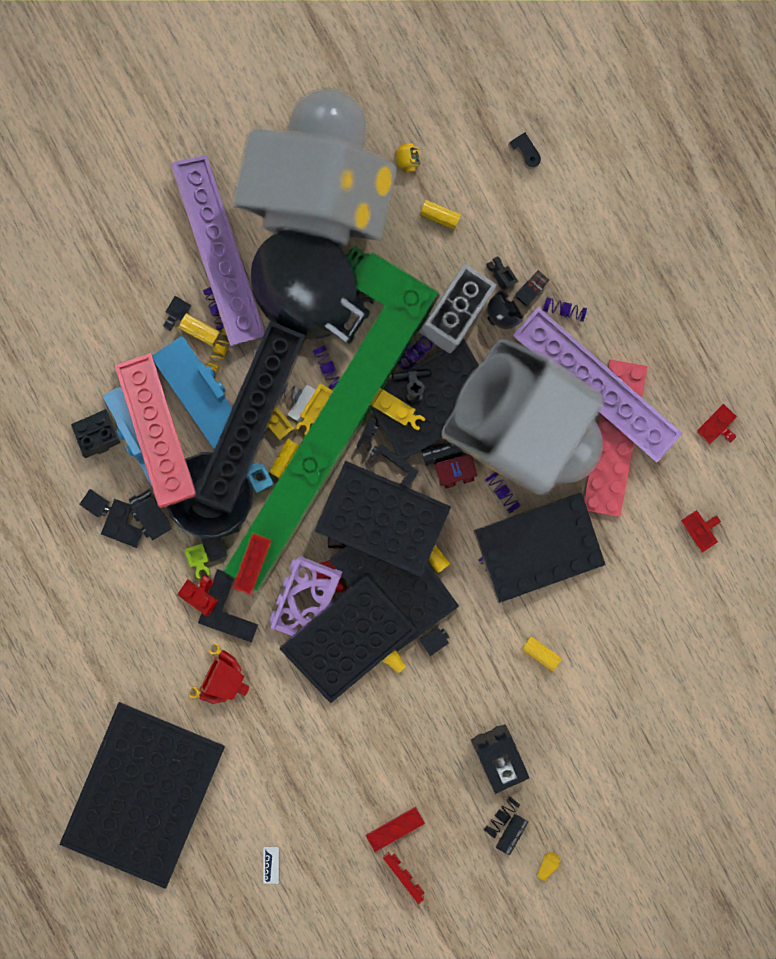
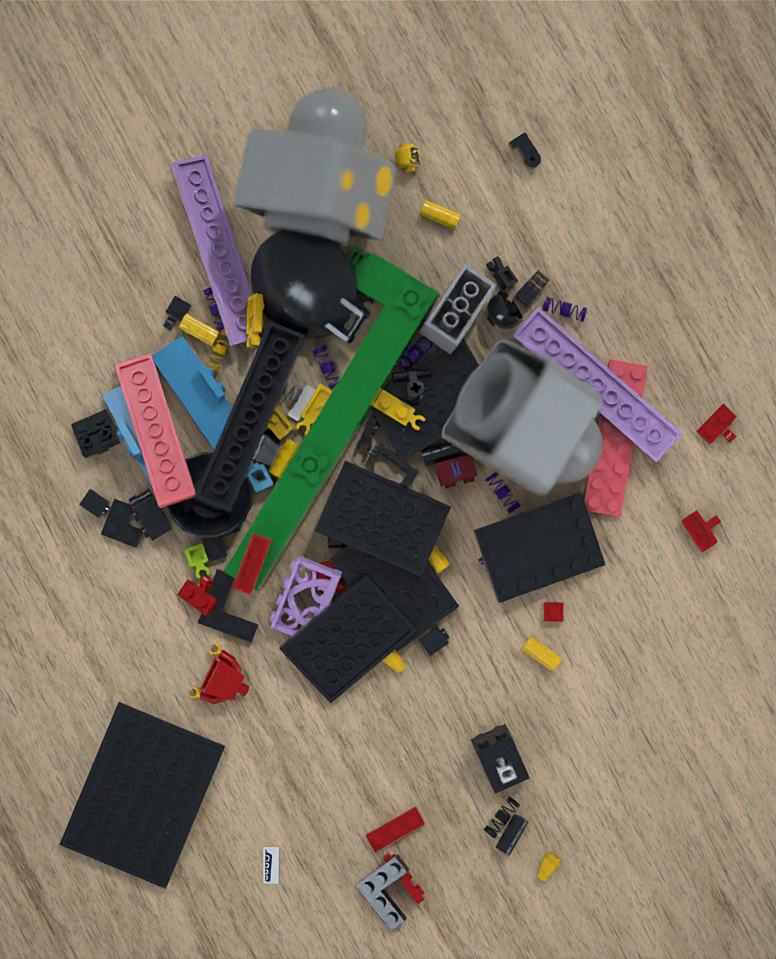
none -> yellow plate [246,293,264,348]
none -> black sticker [255,429,281,466]
none -> plate [356,854,410,930]
none -> red plate [544,602,564,622]

